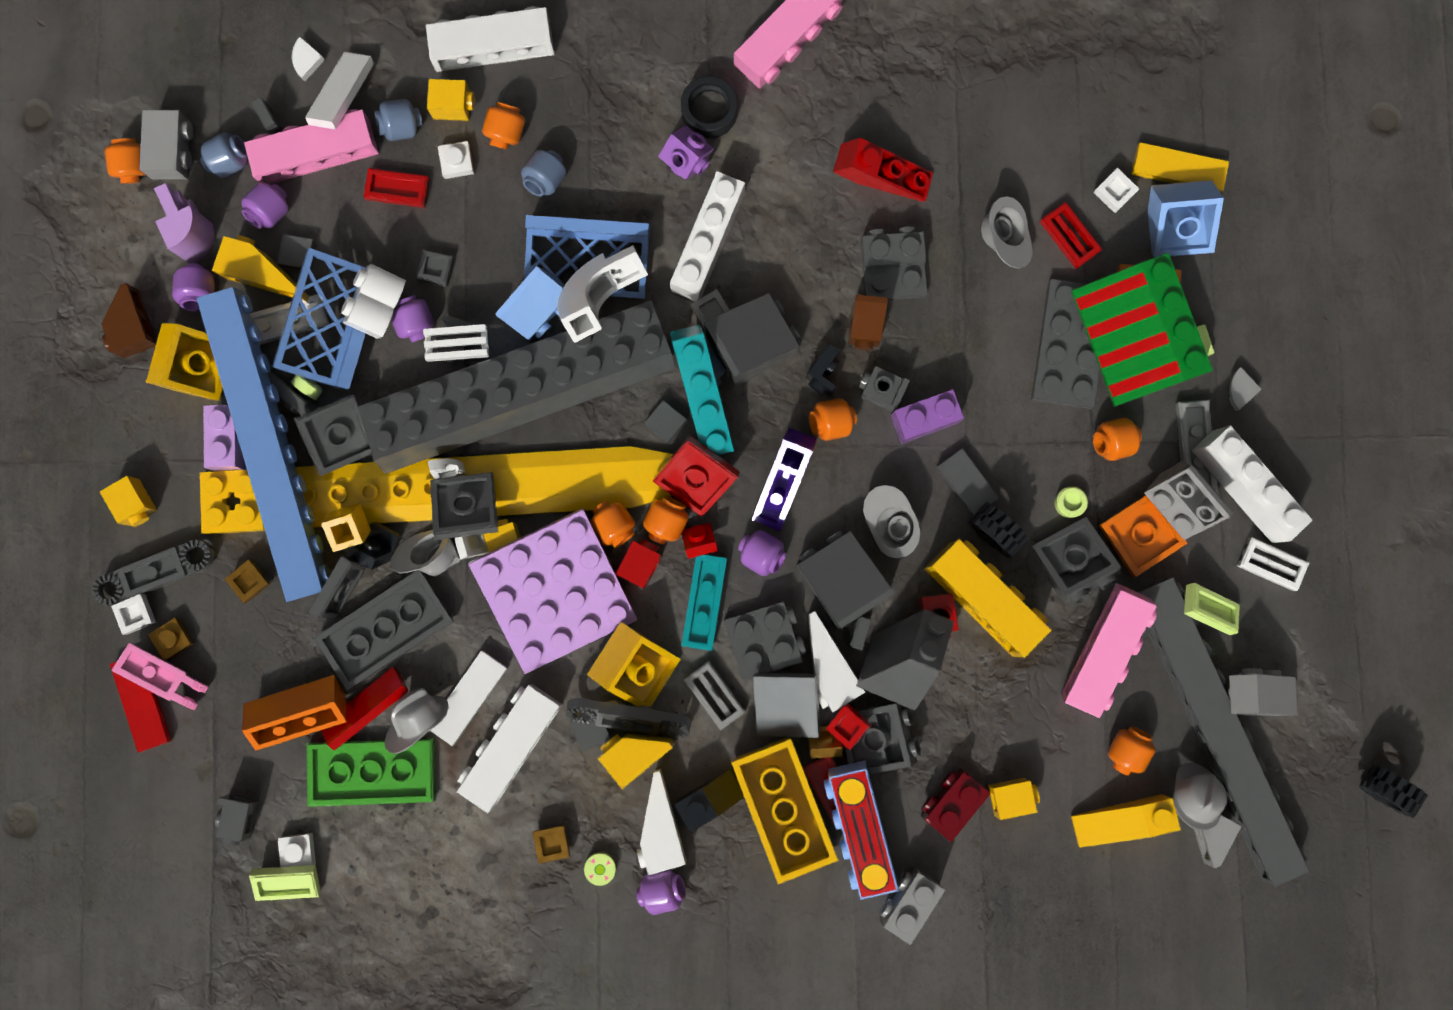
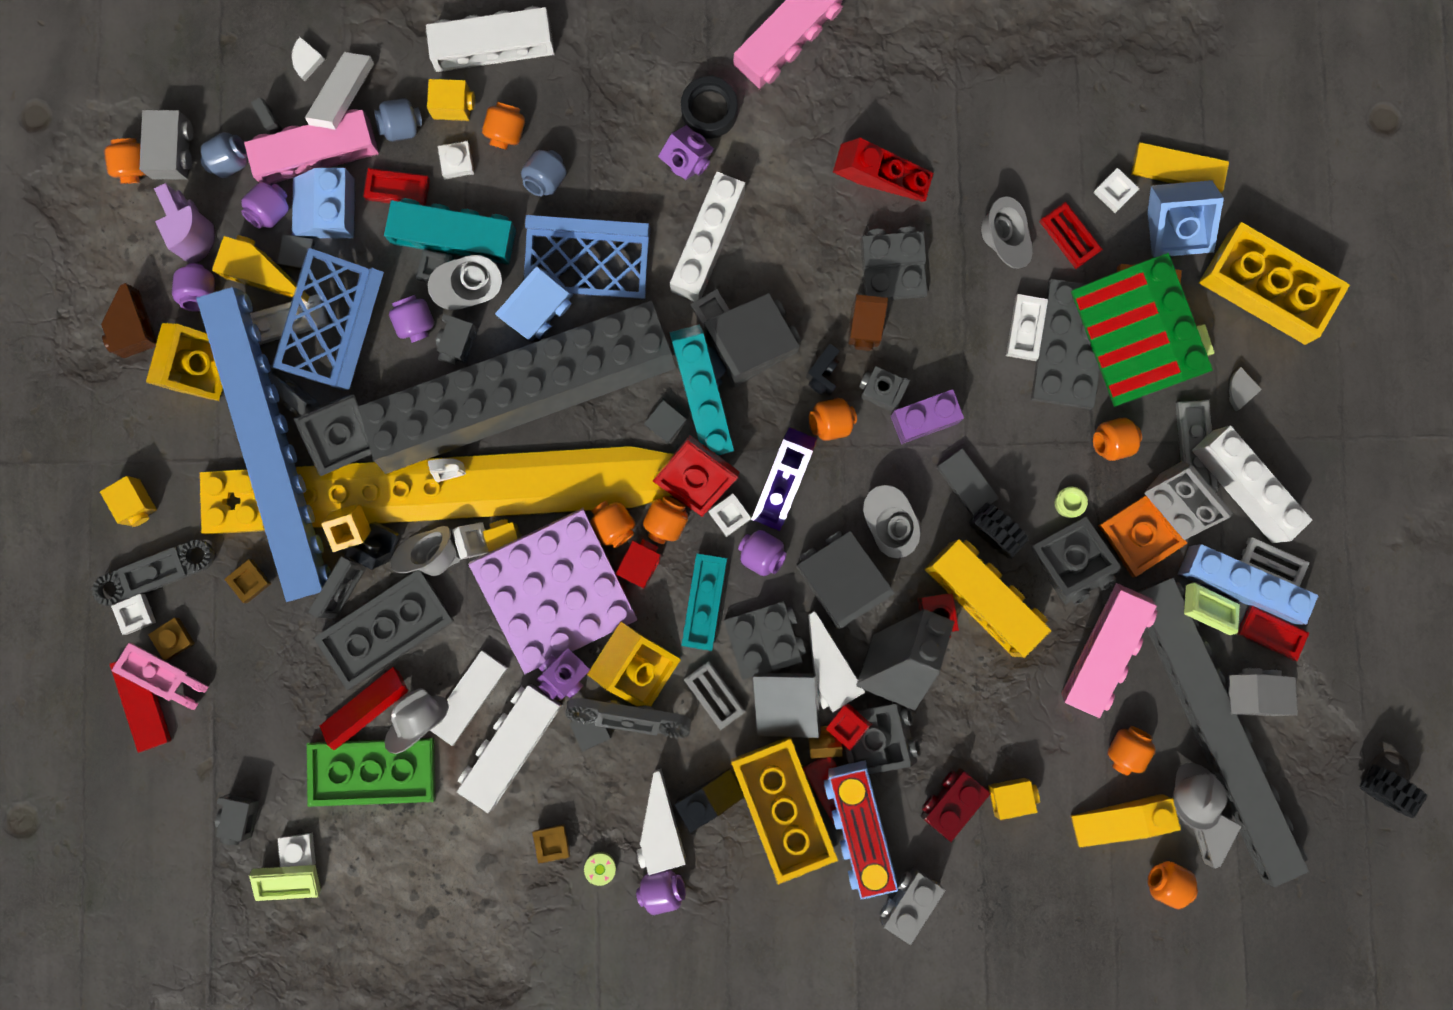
lavender brick [203,405,247,471] -> none
orange brick [242,675,347,751] -> none
yellowish green tile [290,375,323,400] -> none
white brick [341,264,406,339] -> none
white tile [423,324,489,362] -> none
dark grey tile [430,472,499,540] -> none
white arch [557,245,648,343] -> none
yellow slope [598,733,675,789] -> none
red plate [681,523,718,559] -> none
dark grey tile [848,617,871,650] -> none
none -> light blue slope [292,168,355,239]
none -> teal brick [384,198,516,264]
none -> light grey piece [428,255,502,310]
none -> medium lavender brick [536,648,590,701]
none -> white plate [708,494,752,537]
none -> white plate [1006,294,1048,361]
none -> orange head [1147,861,1198,909]
none -> light blue brick [1178,544,1318,624]
none -> yellow brick [1199,222,1350,345]
none -> red tile [1237,606,1310,661]

